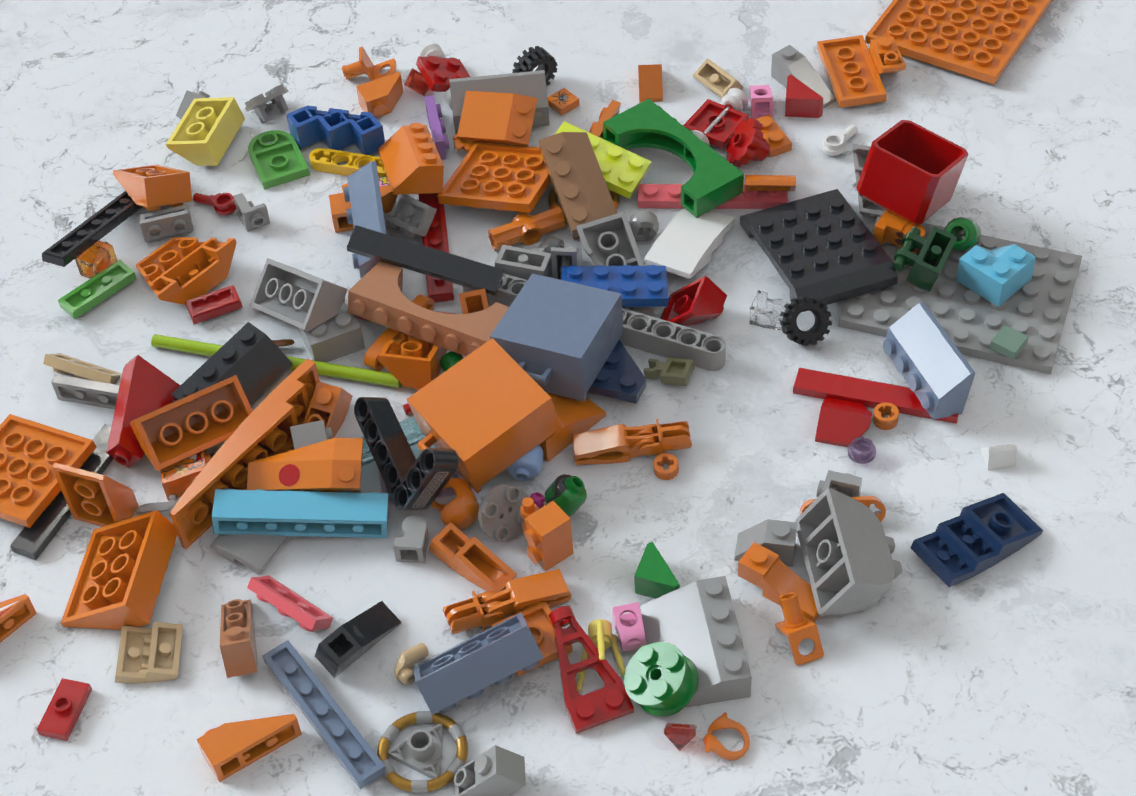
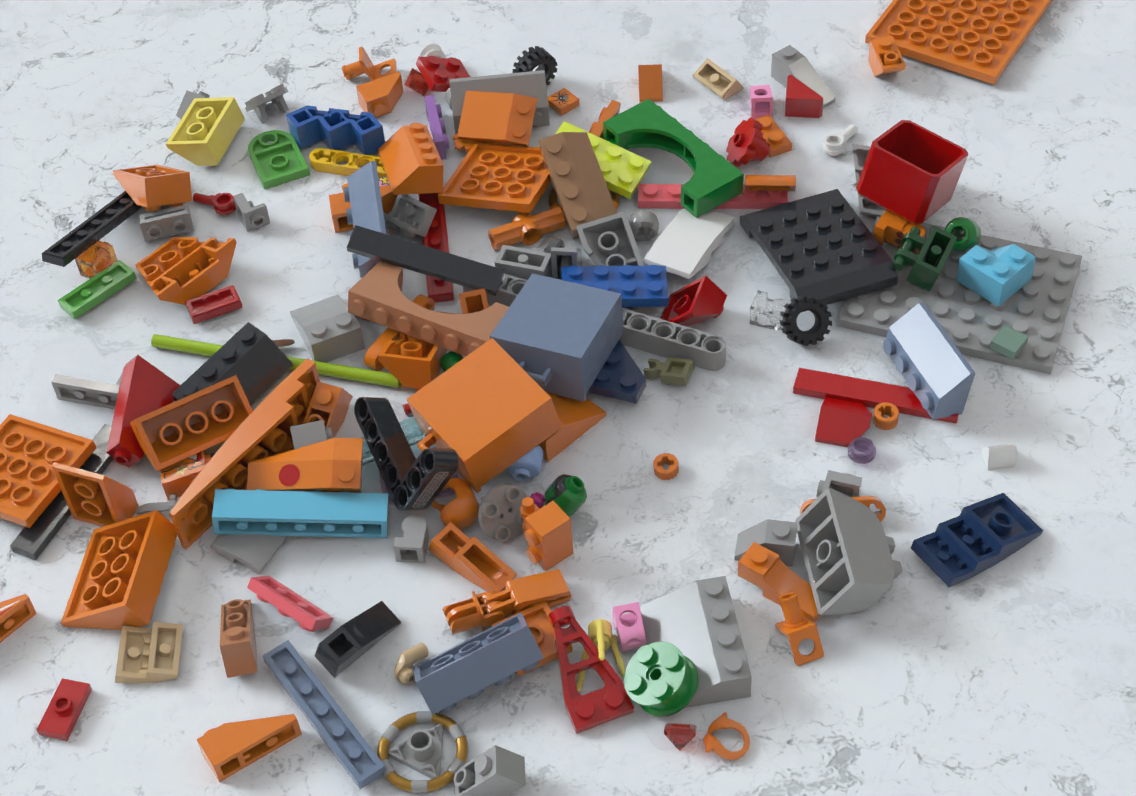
tan plate [43,353,122,385] -> none
light grey slope [249,258,348,331] -> none
orange arm [572,419,692,465] -> none
green slope [634,541,680,599] -> none
red plate [683,88,749,150] -> none
orange plate [817,35,887,108] -> none

